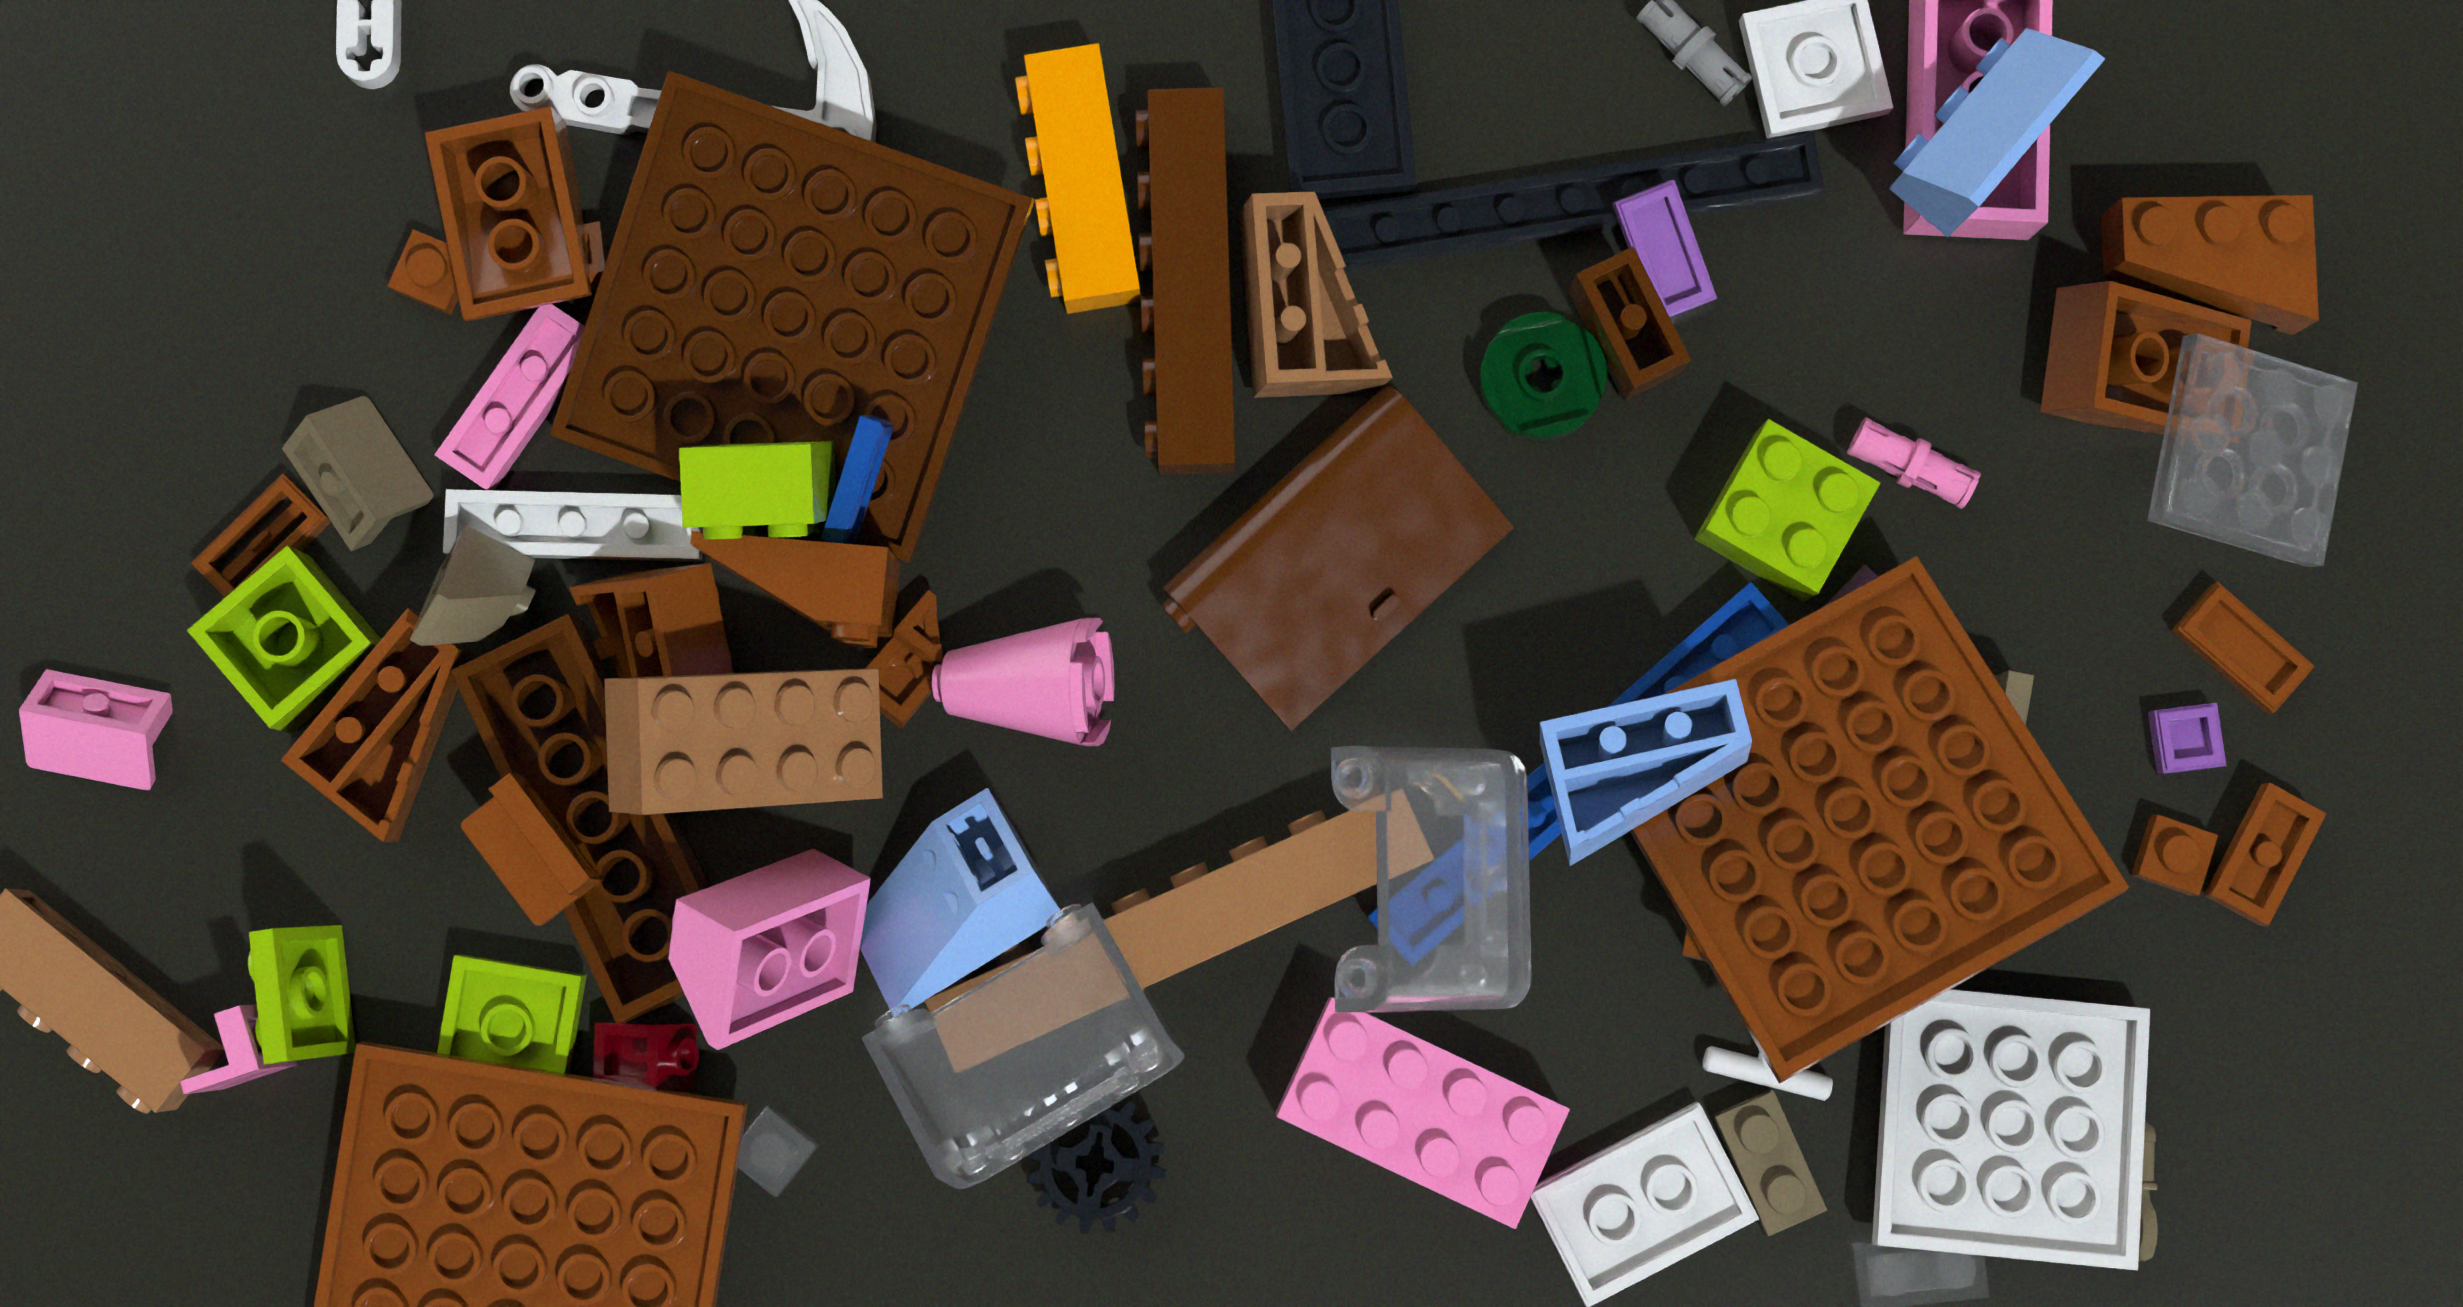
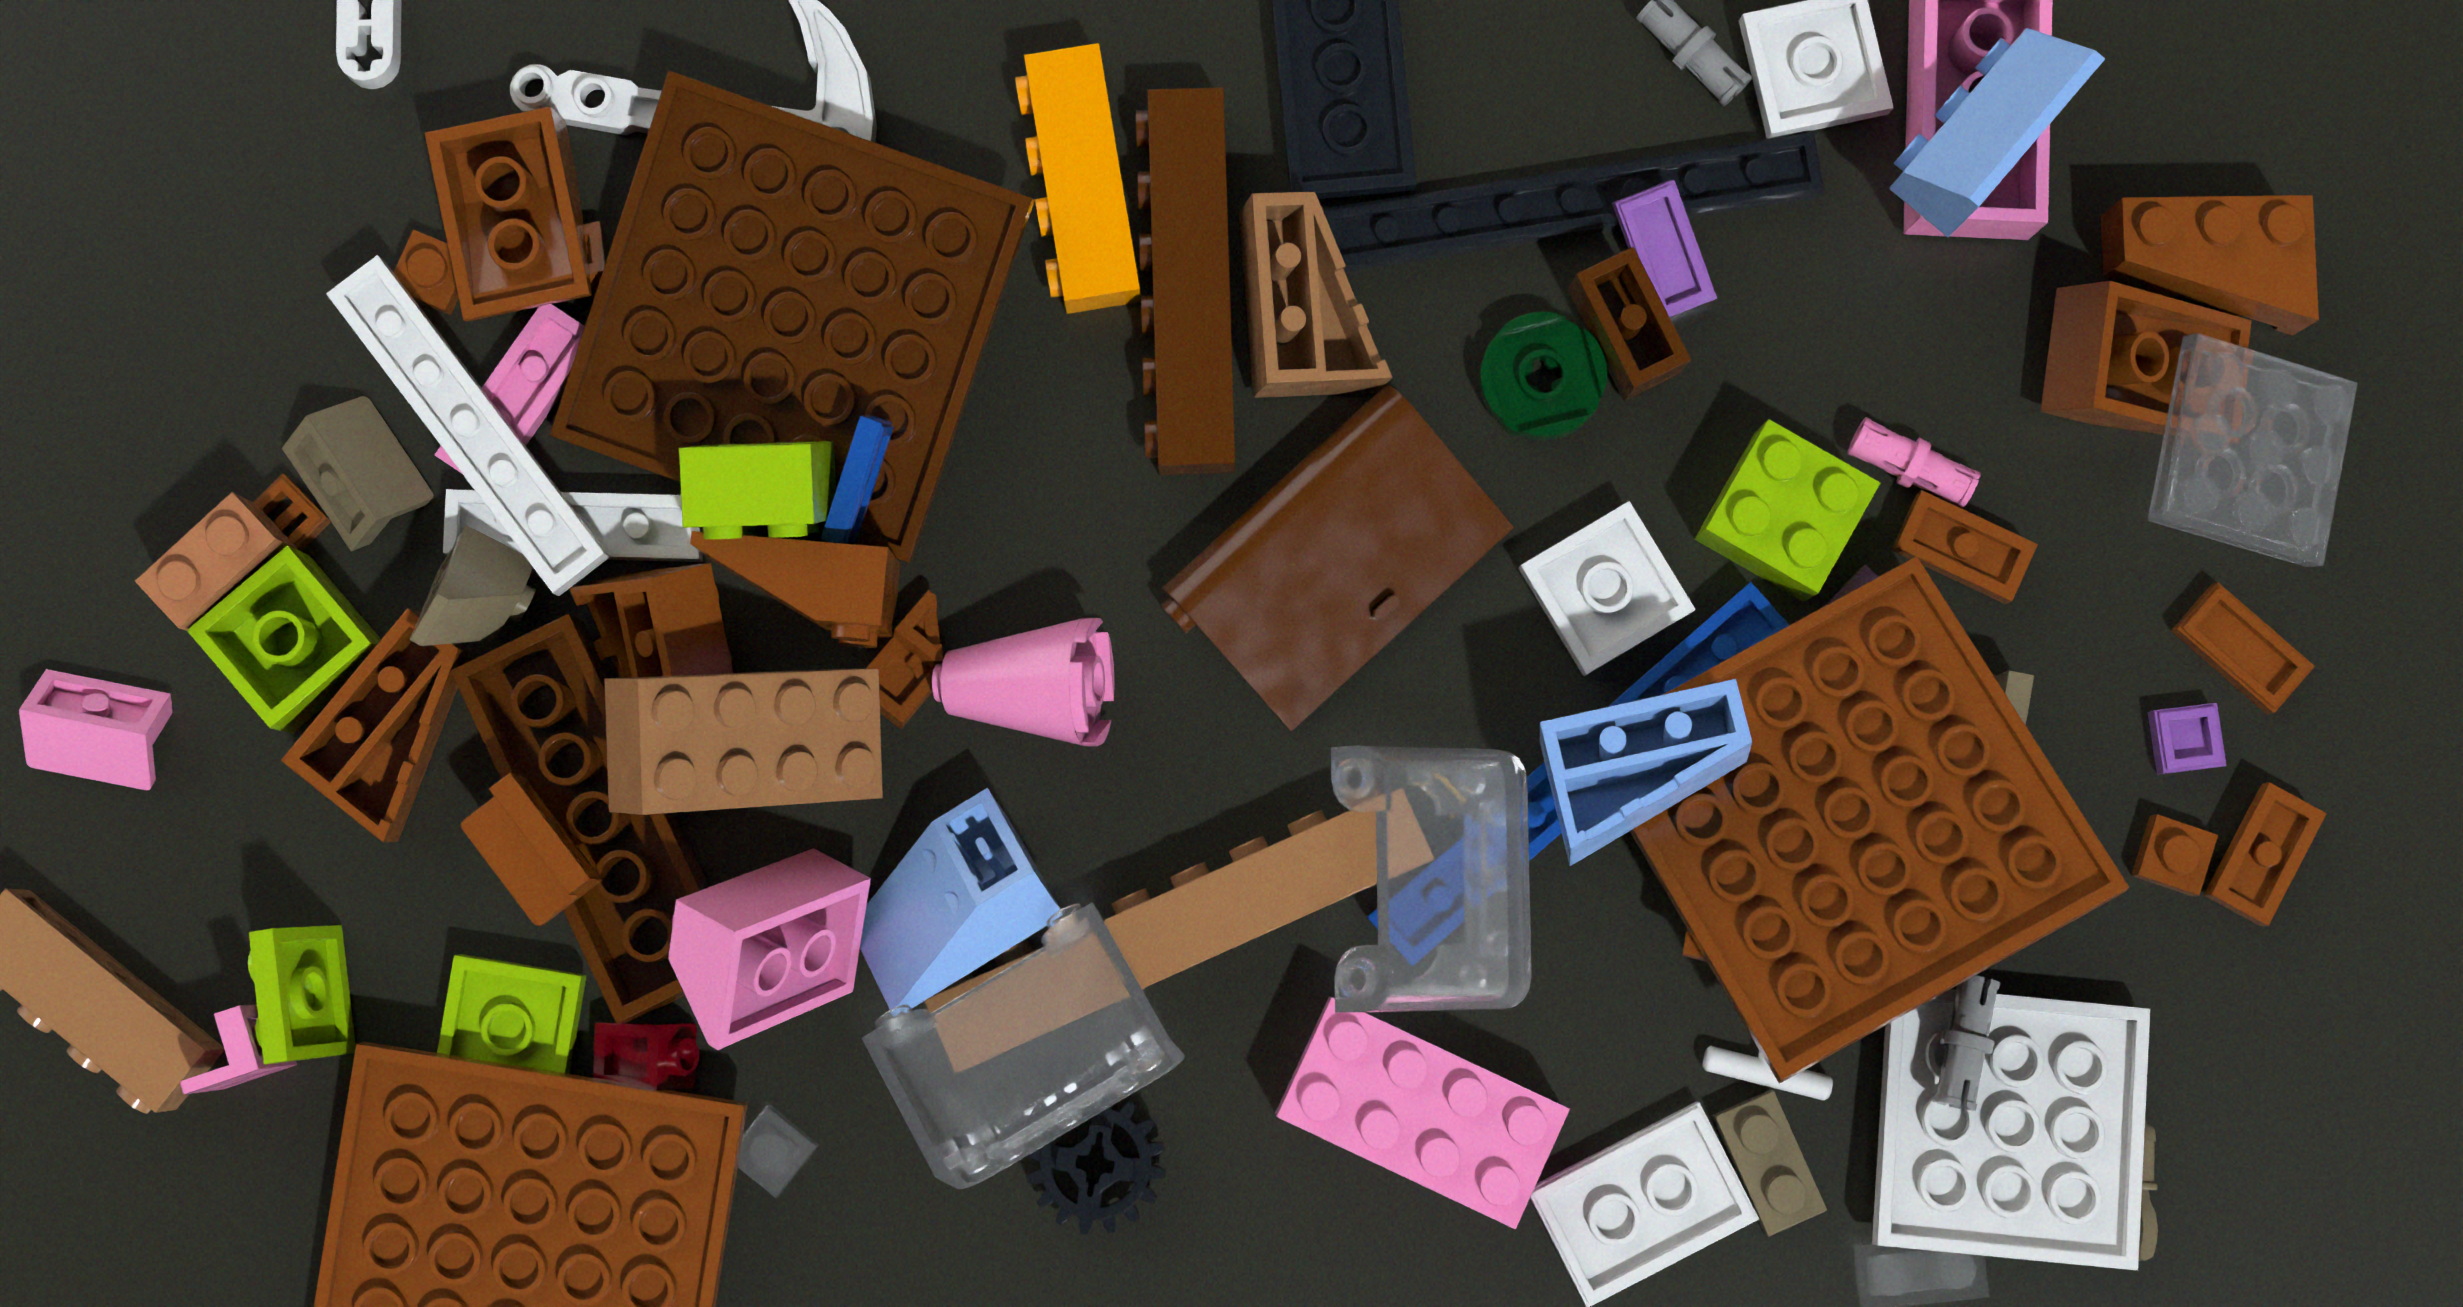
none -> nougat brick [135,492,298,631]
none -> white plate [326,255,610,596]
none -> white plate [1518,501,1696,676]
none -> dark orange plate [1891,490,2038,604]
none -> light grey pin [1933,975,2000,1111]

